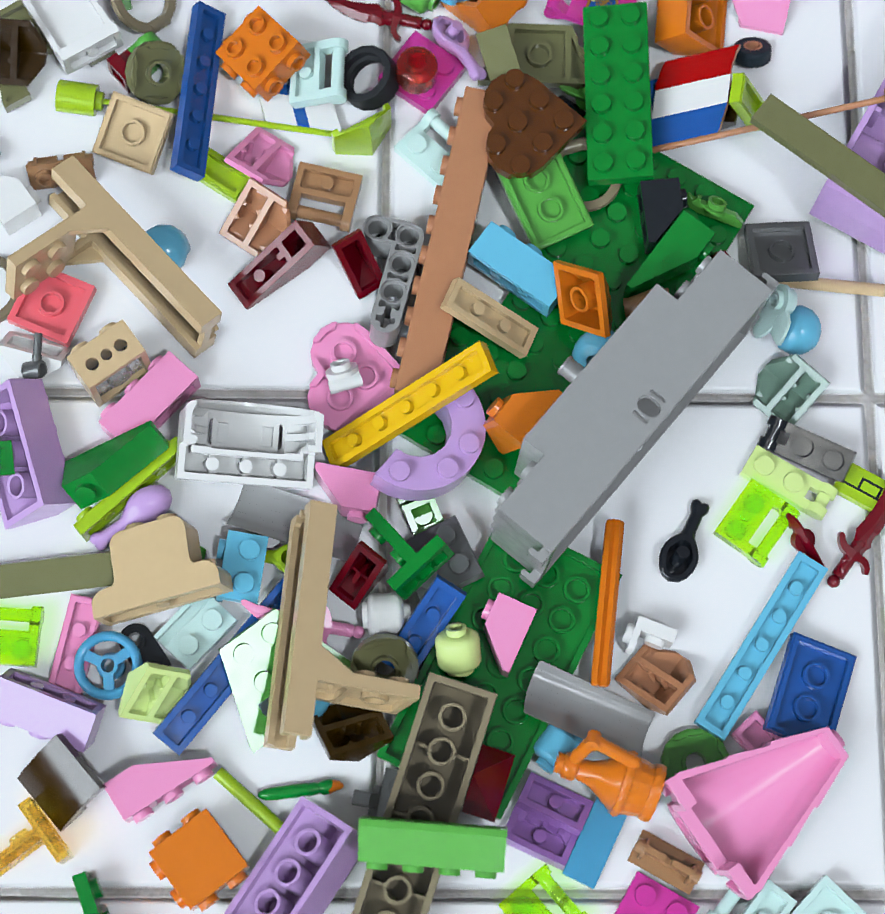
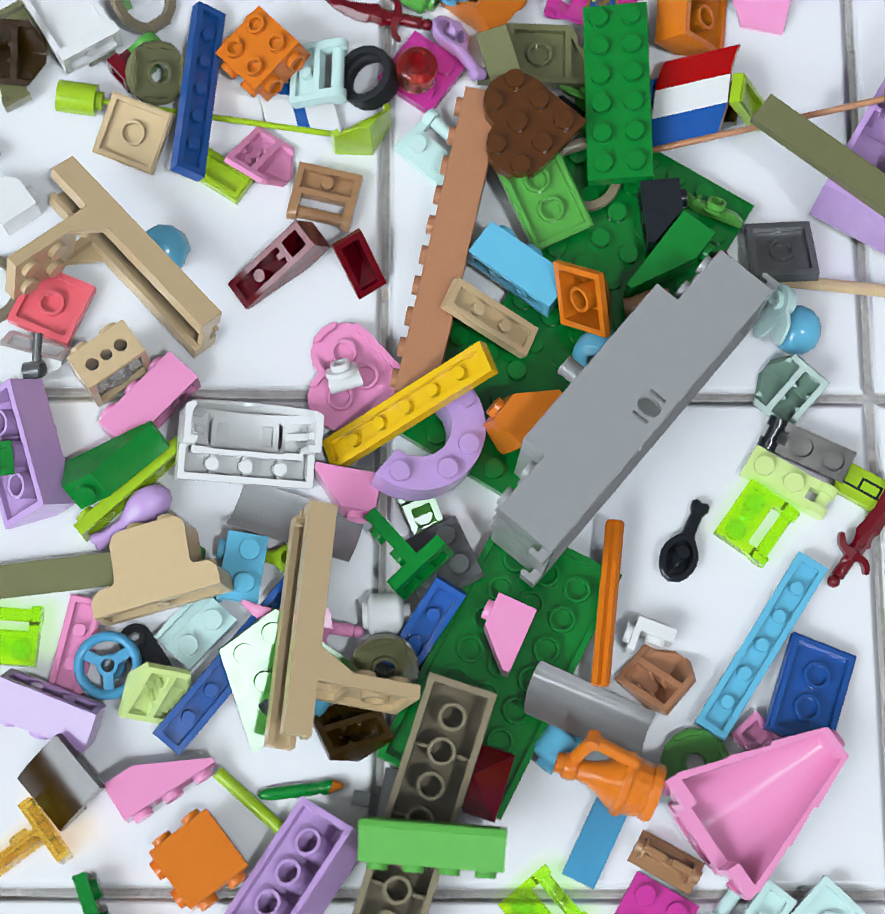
medium nougat hinge [26,151,96,190] -> none
nougat slope [219,178,292,257] -> none
dark red slope [329,540,388,610] -> none
light grey beam [363,215,424,348] -> none
yellowish green head [435,623,482,677] -> none
medium lavender slope [505,772,594,871] -> none
black wheel [734,37,772,68] -> none
dark red piece [786,513,825,567] -> none

